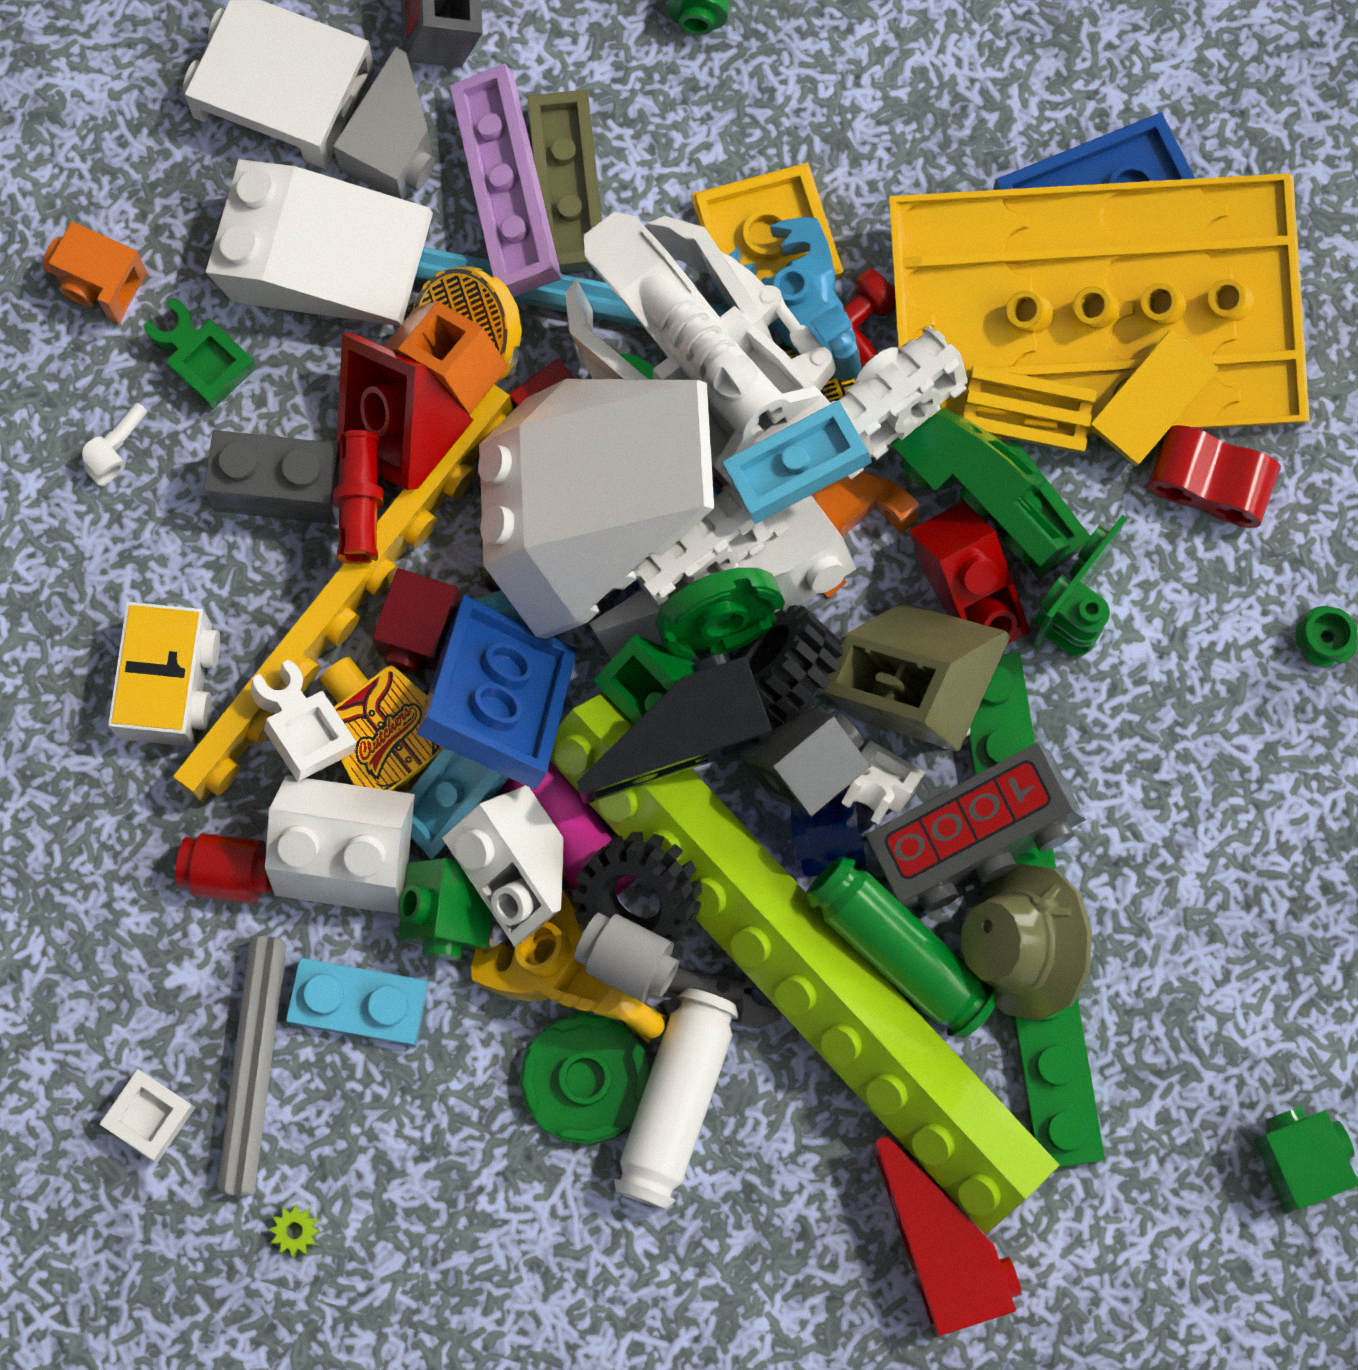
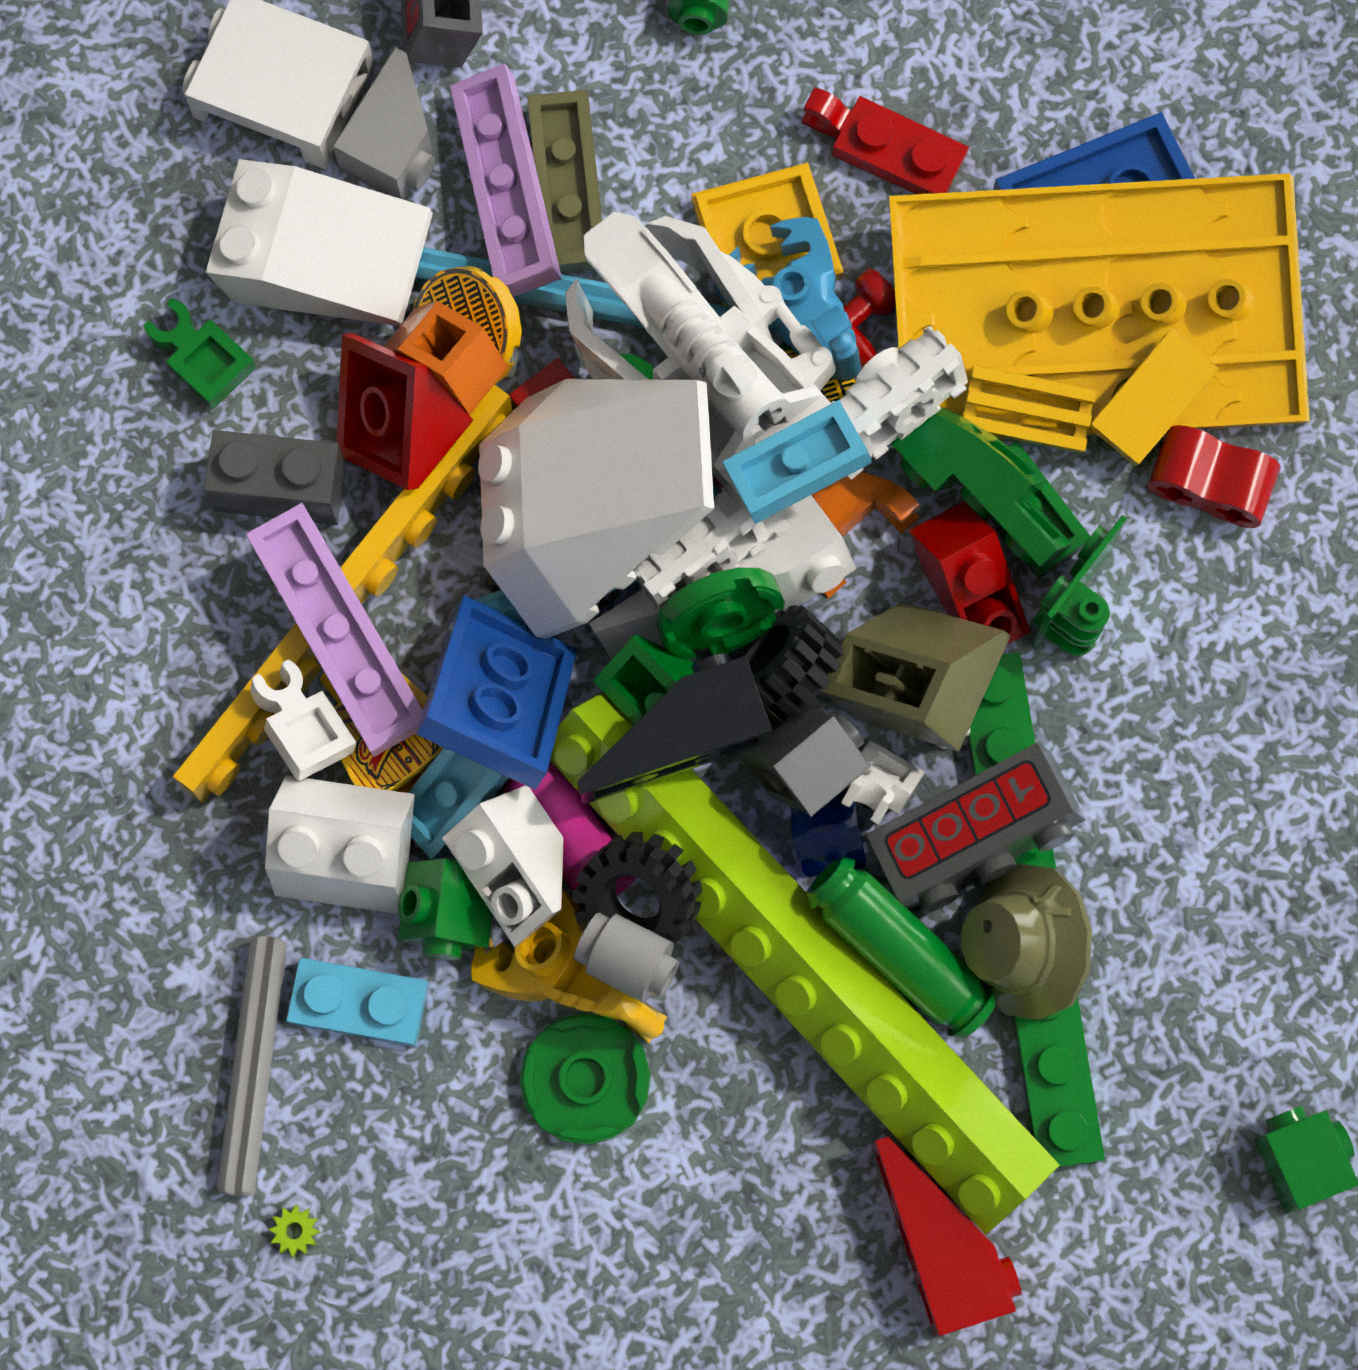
orange brick [42,221,147,325] -> none
white hand [82,403,147,486] -> none
white plate [100,1069,196,1163] -> none
brick [108,602,220,747] -> none
red brick [175,833,272,905] -> none
red pin [333,430,384,564] -> none
dark red brick [372,568,461,675] -> none
white axle [614,988,738,1210] -> none
dark grey bar [667,968,784,1029] -> none
green plate [1295,606,1358,668] -> none
none -> lavender plate [246,503,423,757]
none -> red plate [801,87,969,195]

